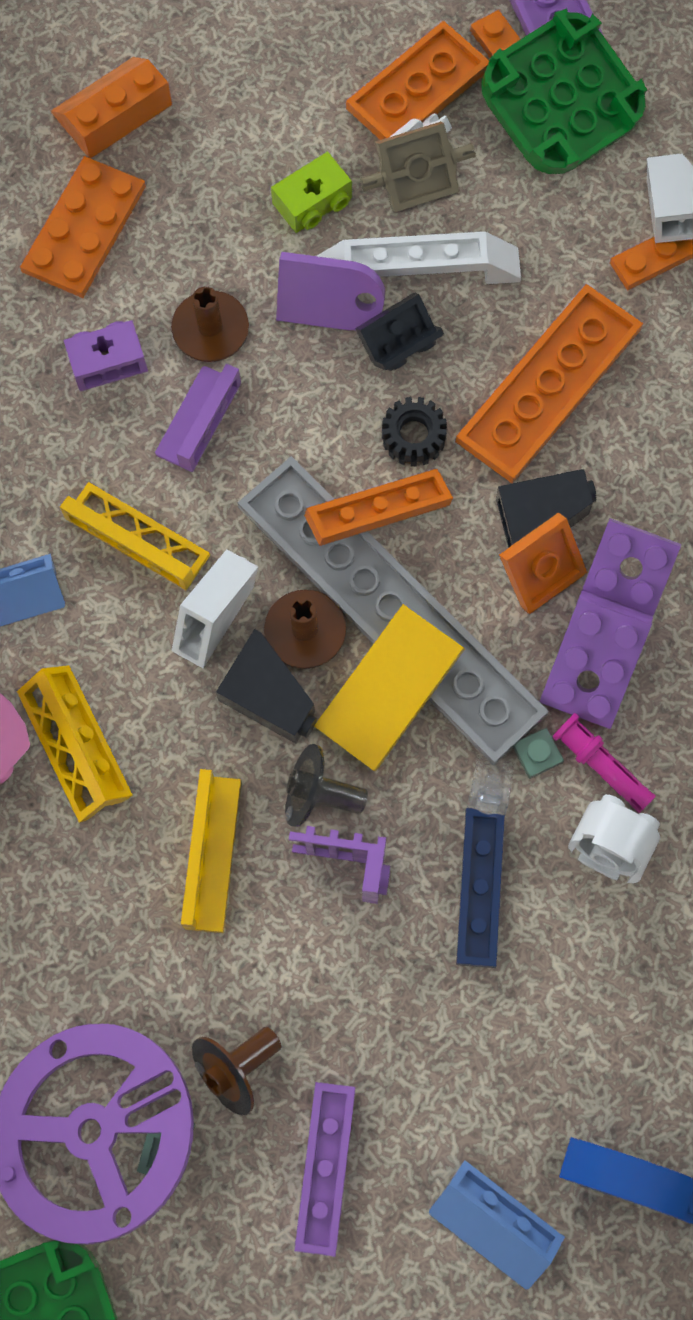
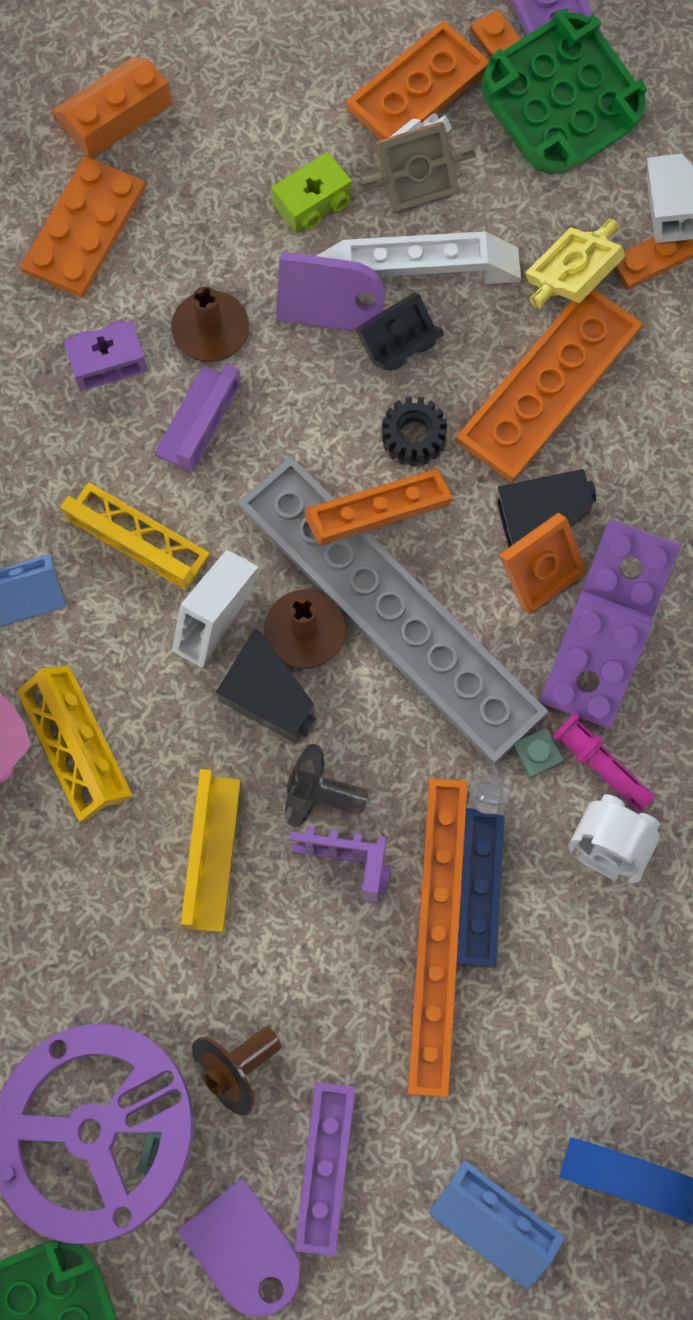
yellow tile [314,604,465,772] -> none
none -> medium lavender tile [177,1178,300,1317]
none -> orange plate [408,778,468,1098]
none -> light yellow plate [525,218,625,309]

